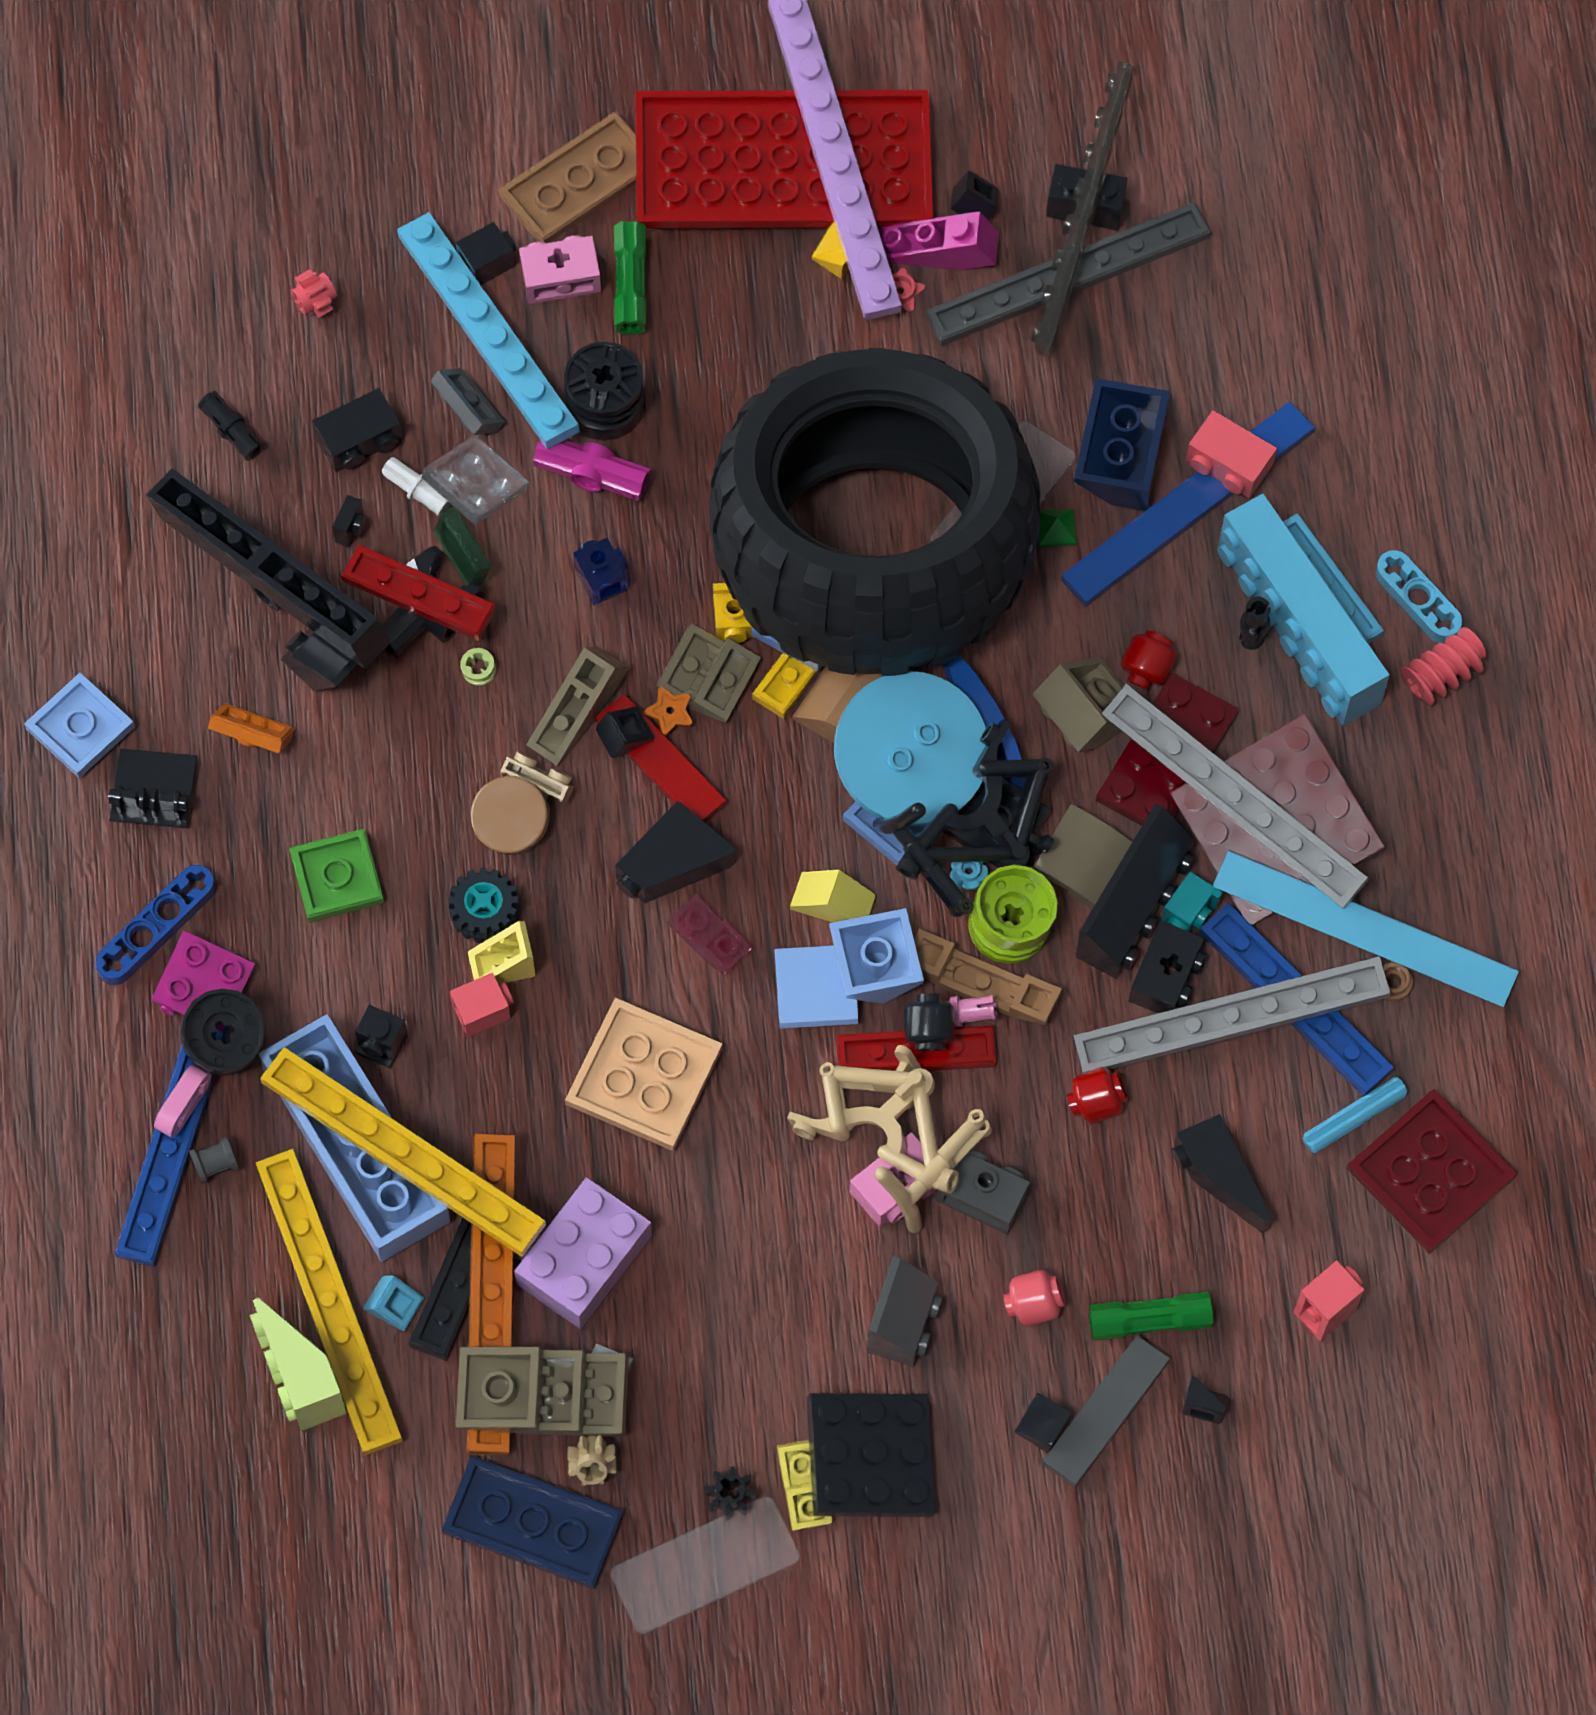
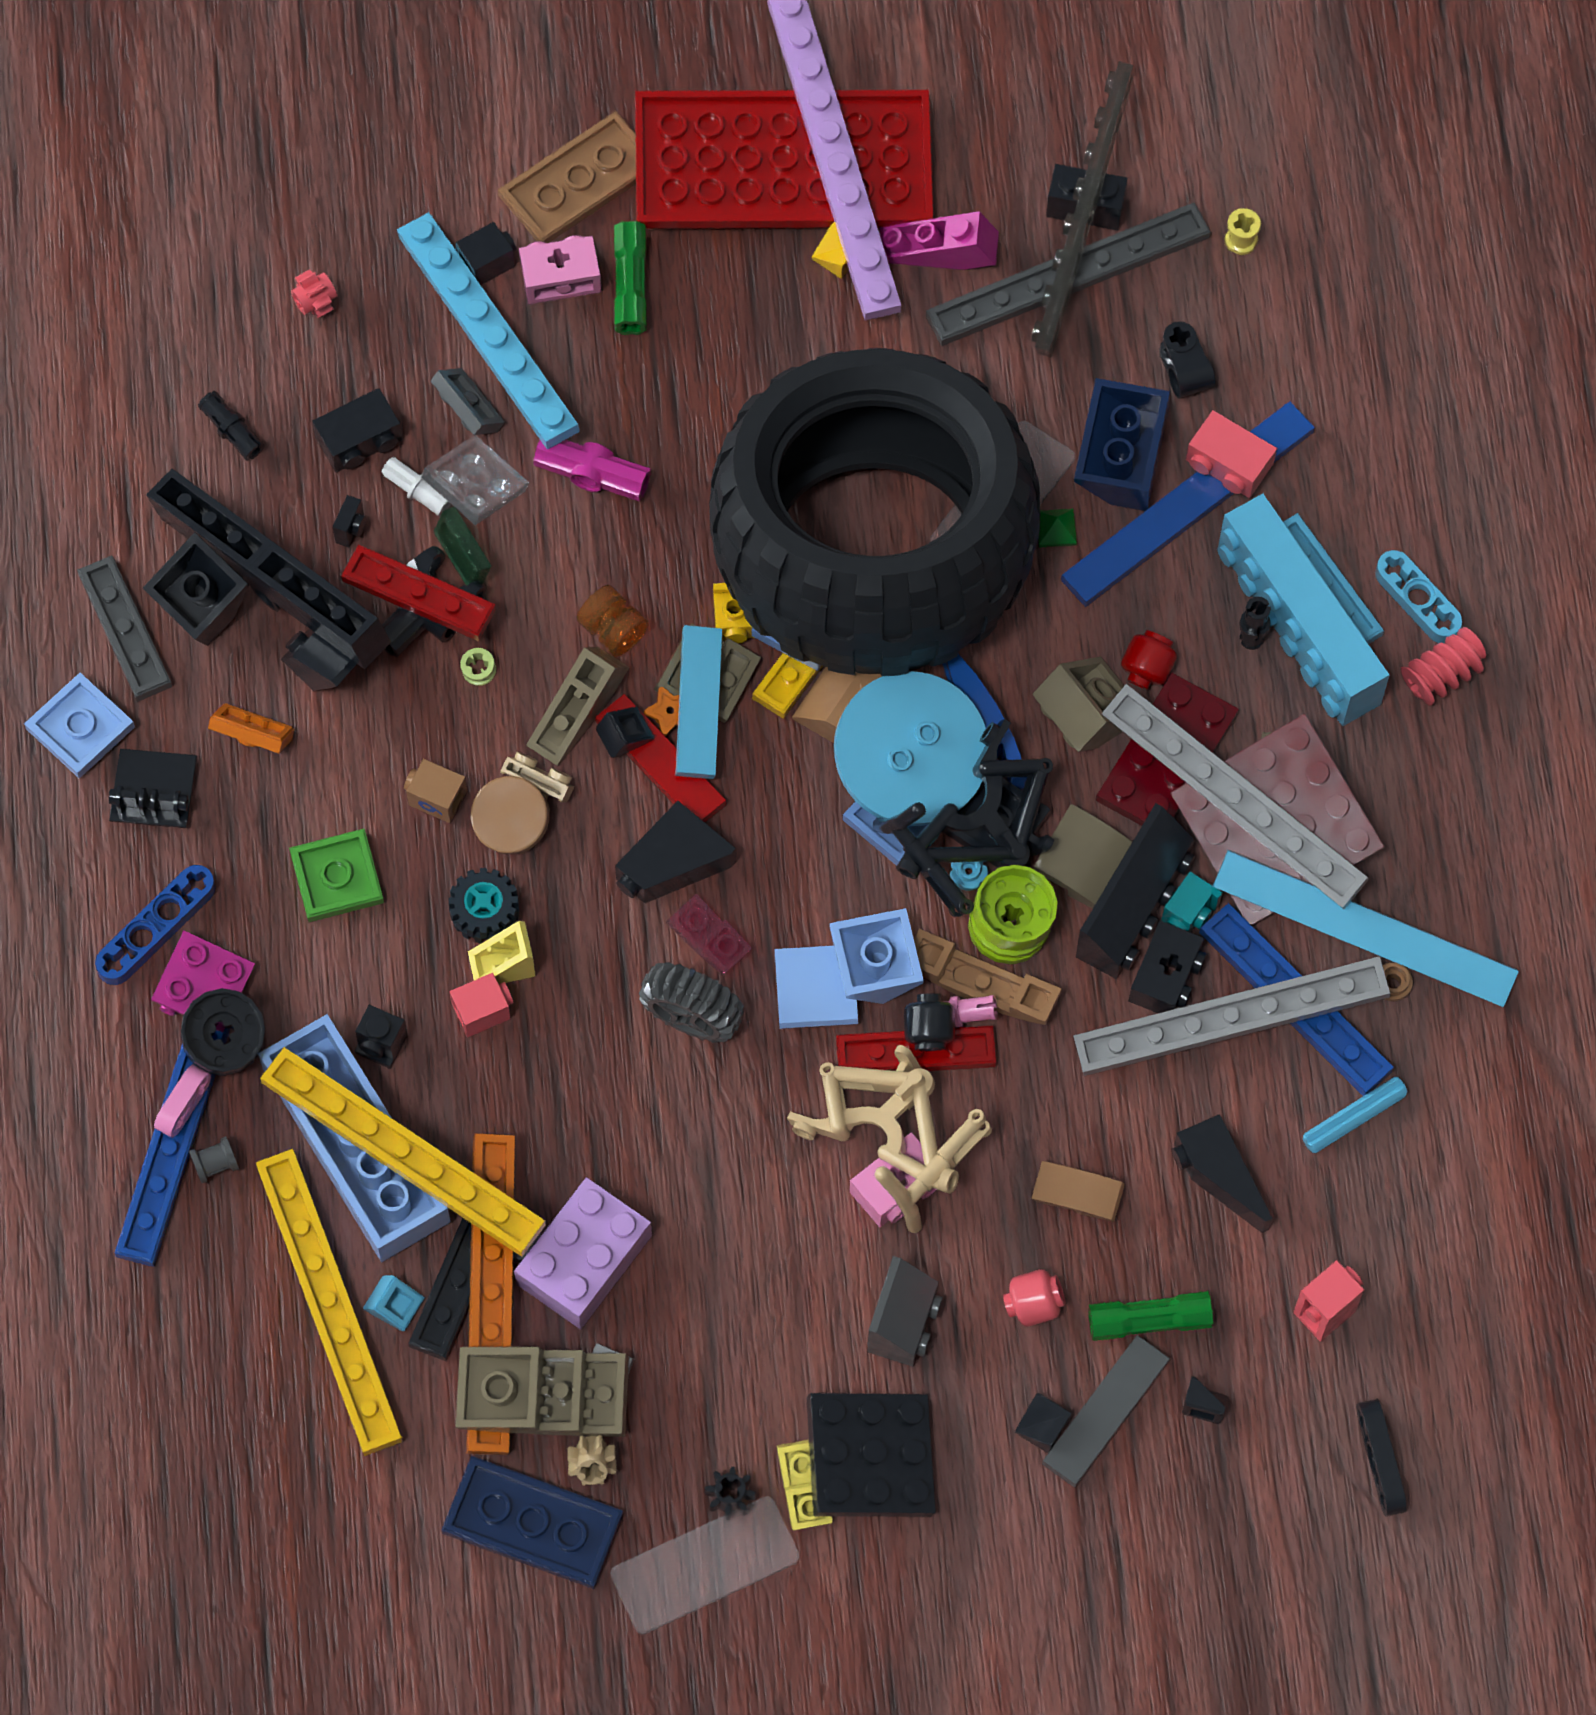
yellowish green slope [250,1298,347,1431] -> none
black wheel [564,341,645,441] -> none
light nougat plate [565,998,723,1151] -> none
clear blue brick [573,538,628,606] -> none
light yellow slope [790,870,876,923] -> none
coral plate [892,268,925,312] -> none
dark grey brick [936,1150,1030,1235] -> none
black slope [950,170,998,220] -> none
red head [1067,1067,1128,1124] -> none
dark red plate [1346,1089,1517,1254] -> none
none -> dark grey tile [77,555,172,702]
none -> black slope [143,532,249,646]
none -> medium nougat brick [404,758,467,823]
none -> clear orange wheel [576,584,649,657]
none -> dark grey gear [639,962,744,1043]
none -> medium azure tile [675,625,722,779]
none -> medium nougat slope [1031,1161,1125,1222]
none -> black piece [1159,321,1216,399]
none -> light yellow bush [1224,208,1261,255]
none -> black beam [1356,1399,1407,1517]

